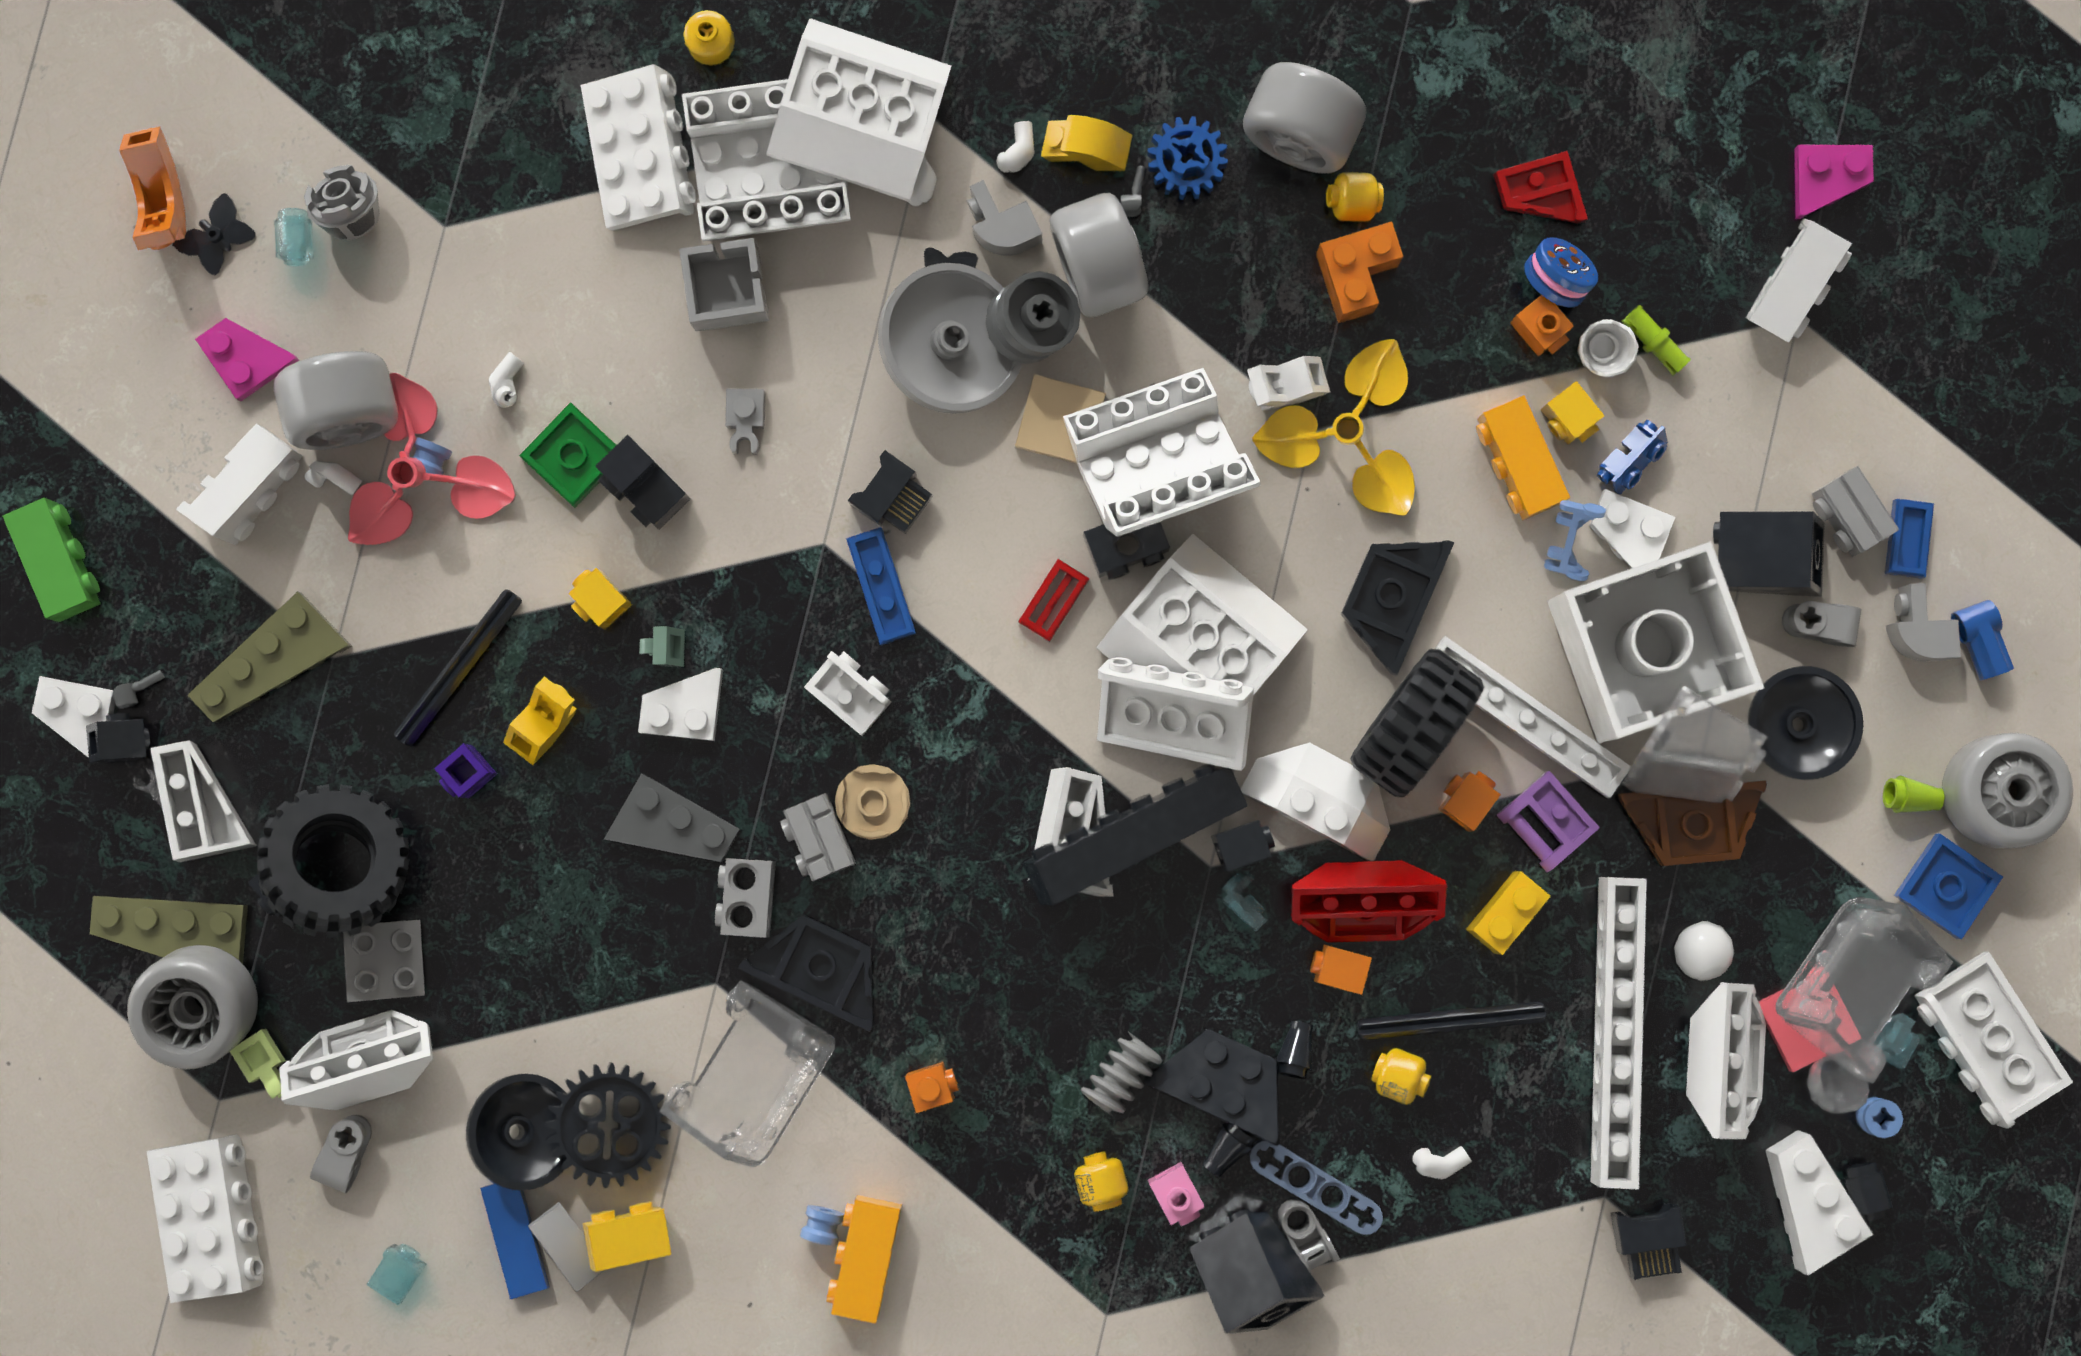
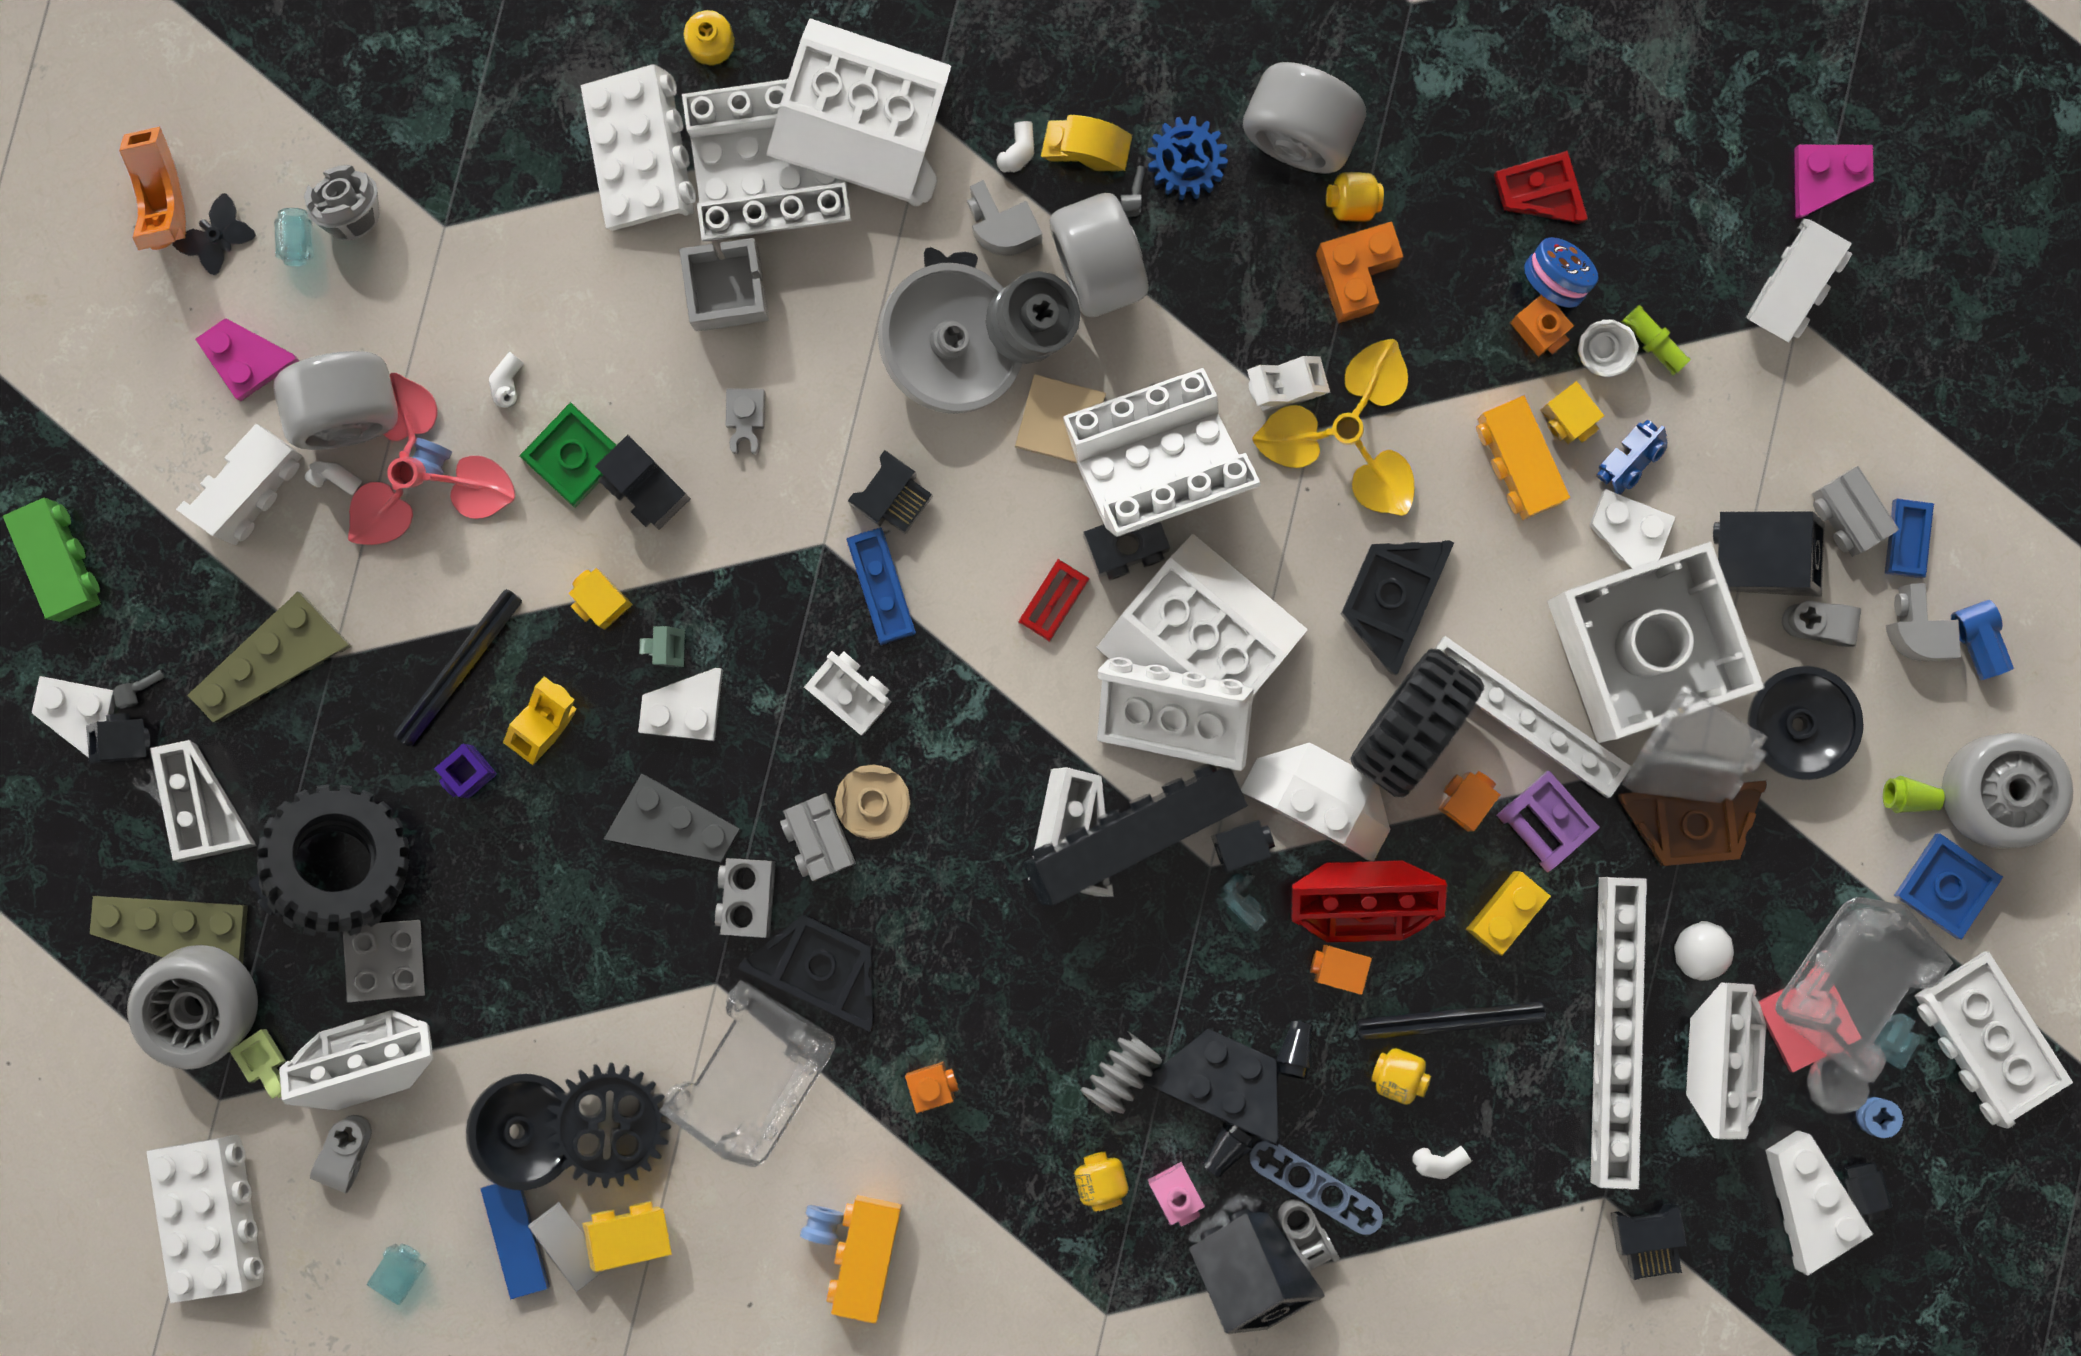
medium blue piece [1544,500,1606,581] -> none

